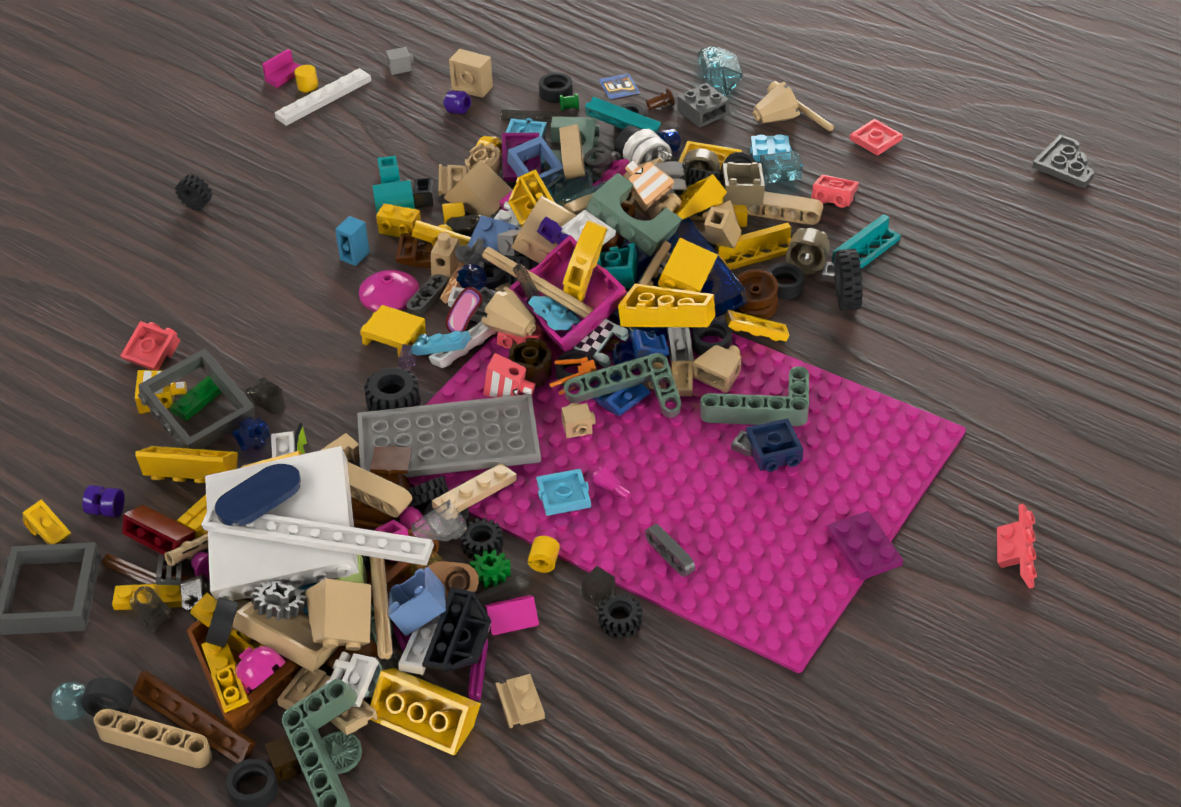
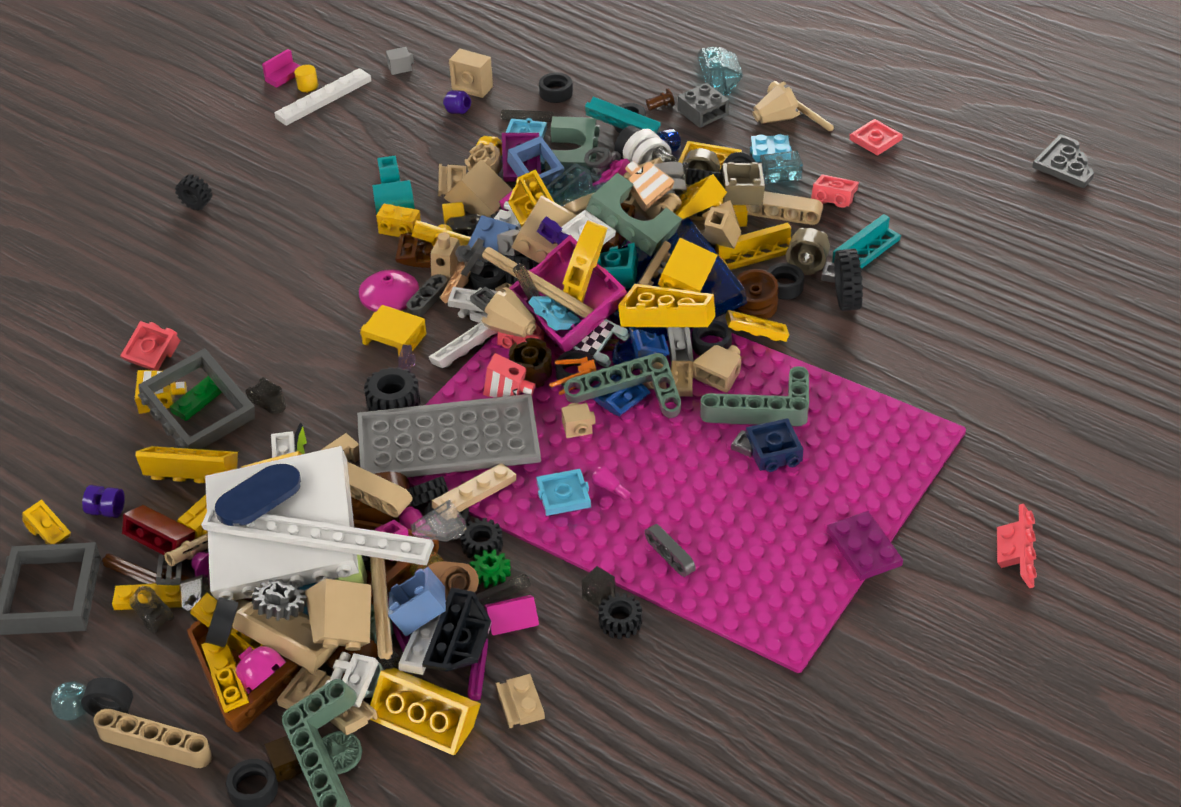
reddish brown plate [132,671,256,764] -> none
clear blue brick [232,417,271,451] -> none
dark azure brick [335,216,370,266] -> none
reddish brown piece [370,446,412,475] -> none
medium azure plate [411,331,471,356] -> none
black slope [413,178,433,208] -> none
sticker [446,287,483,333] -> none
clear blue hair [456,263,487,291] -> none
yellow piece [527,536,560,573] -> none
green bush [559,93,579,111] -> none
tan beam [559,124,585,180] -> none
sticker [599,73,640,99] -> none

